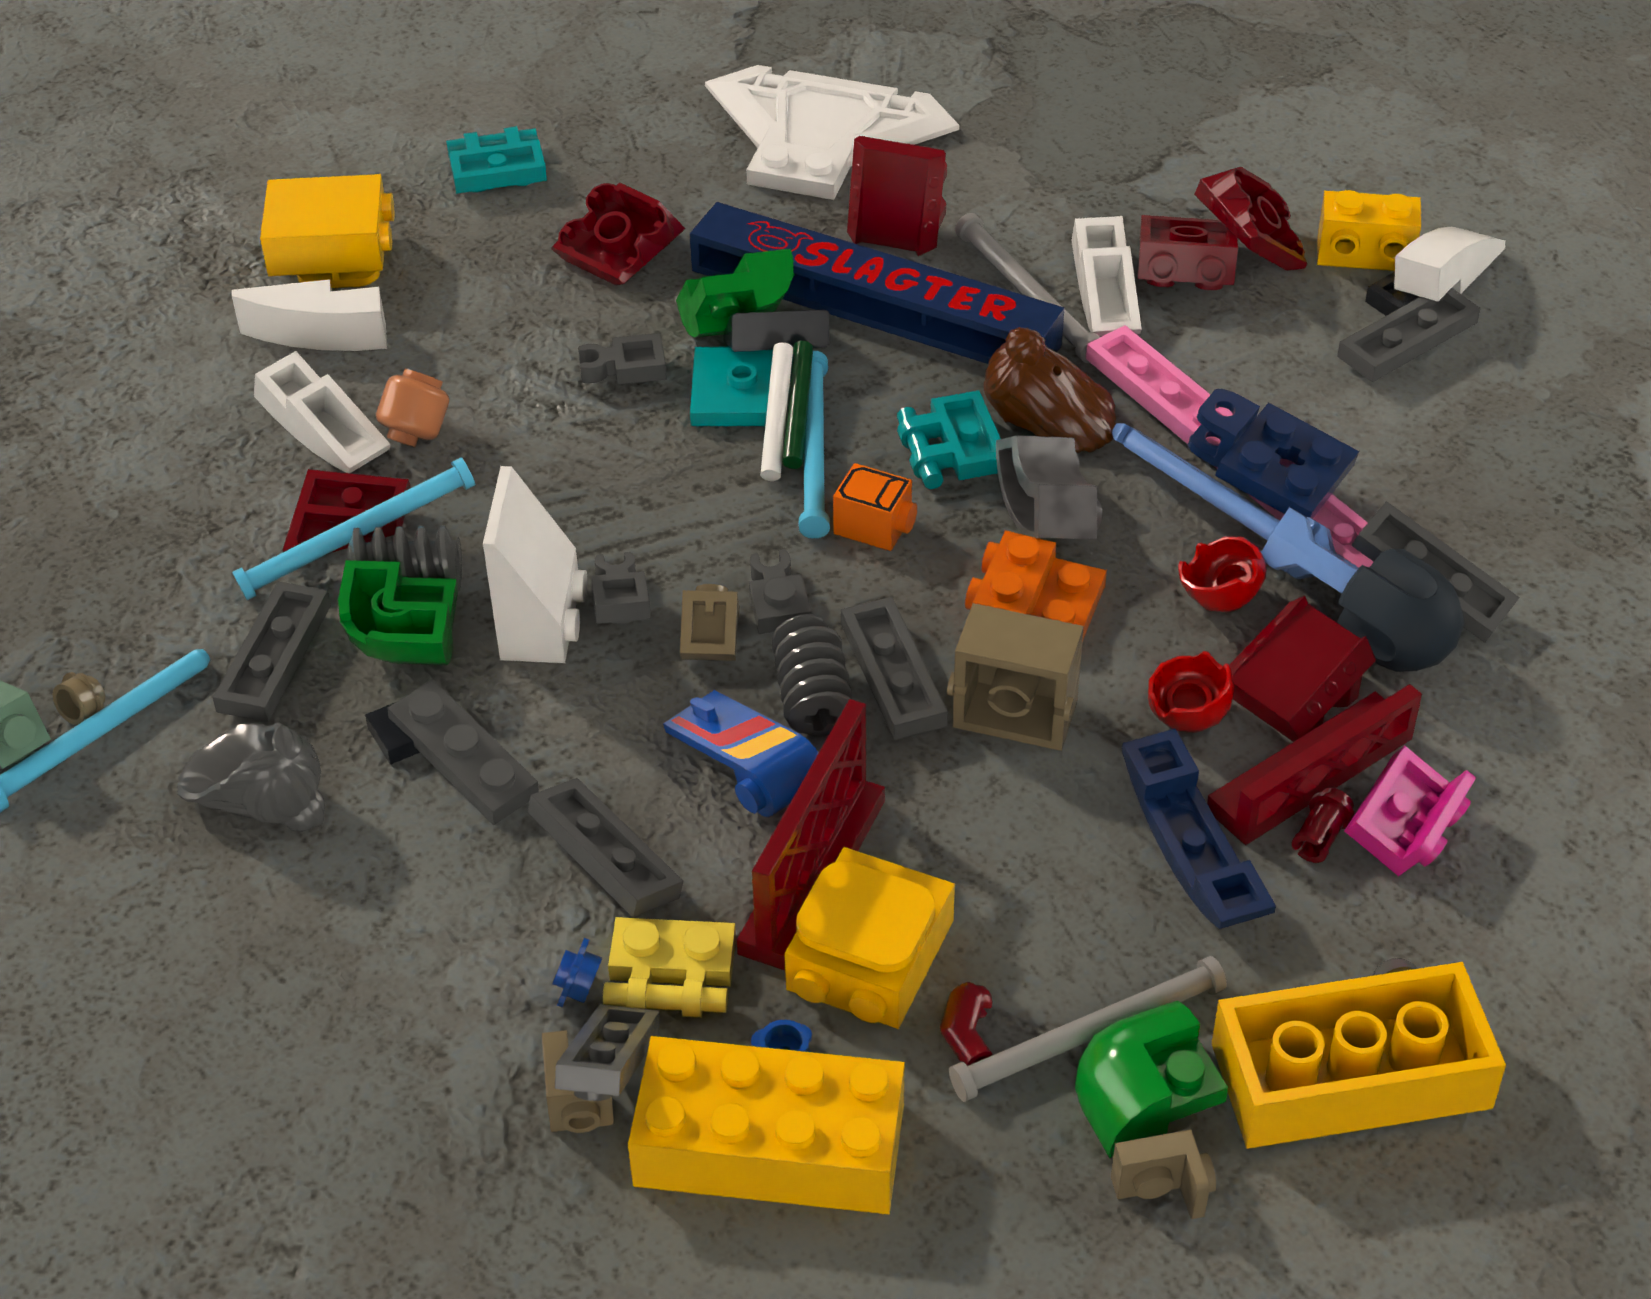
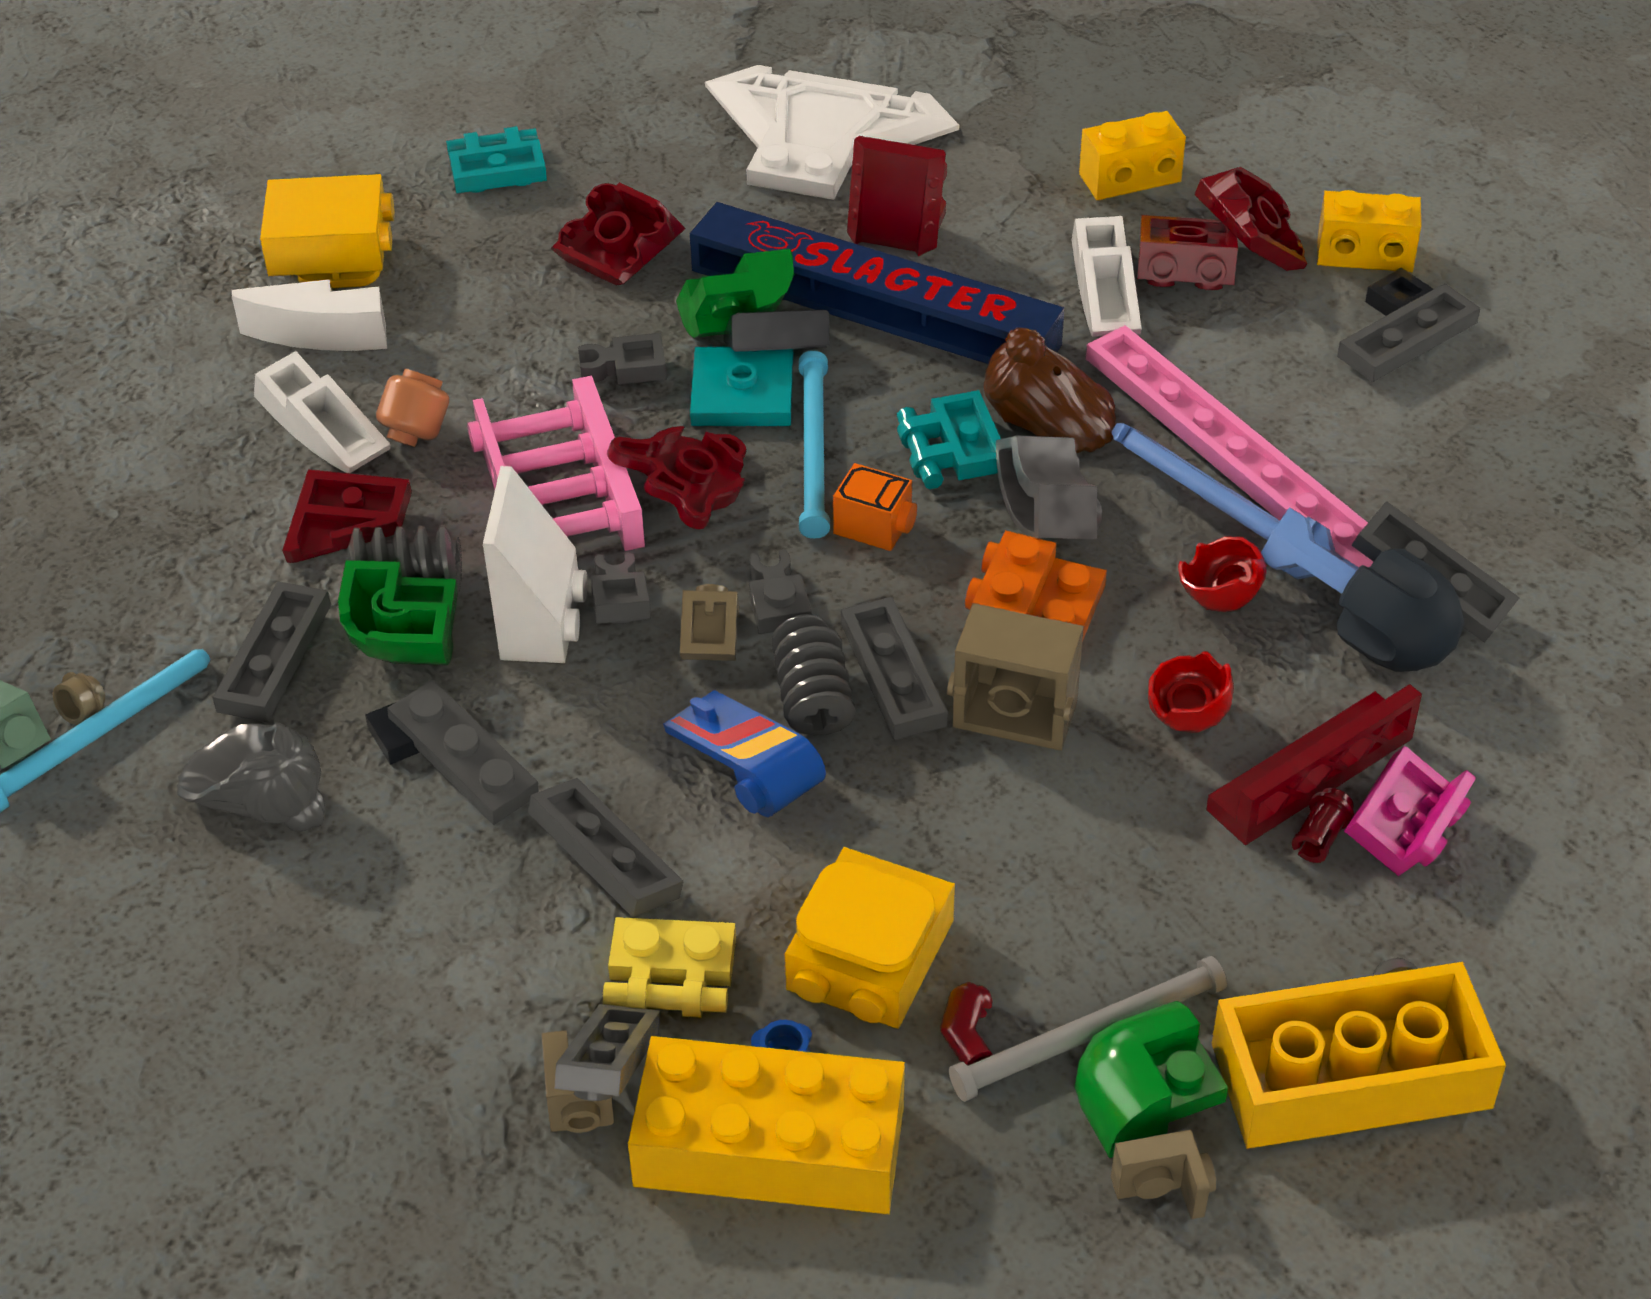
medium azure bar [232,457,476,600] -> none
blue plate [552,938,602,1007] -> none
dark red fence [736,699,885,971] -> none
white bar [760,343,793,481] -> none
dark green bar [782,341,813,469] -> none
light grey bar [955,213,1100,363] -> none
dark blue slope [1122,729,1276,929] -> none
dark blue plate [1188,389,1360,519] -> none
dark red slope [1229,595,1376,742] -> none
white slope [1394,227,1505,301] -> none
none -> bright pink fence [467,375,645,551]
none -> dark red tile [607,426,746,530]
none -> yellow brick [1079,111,1186,201]

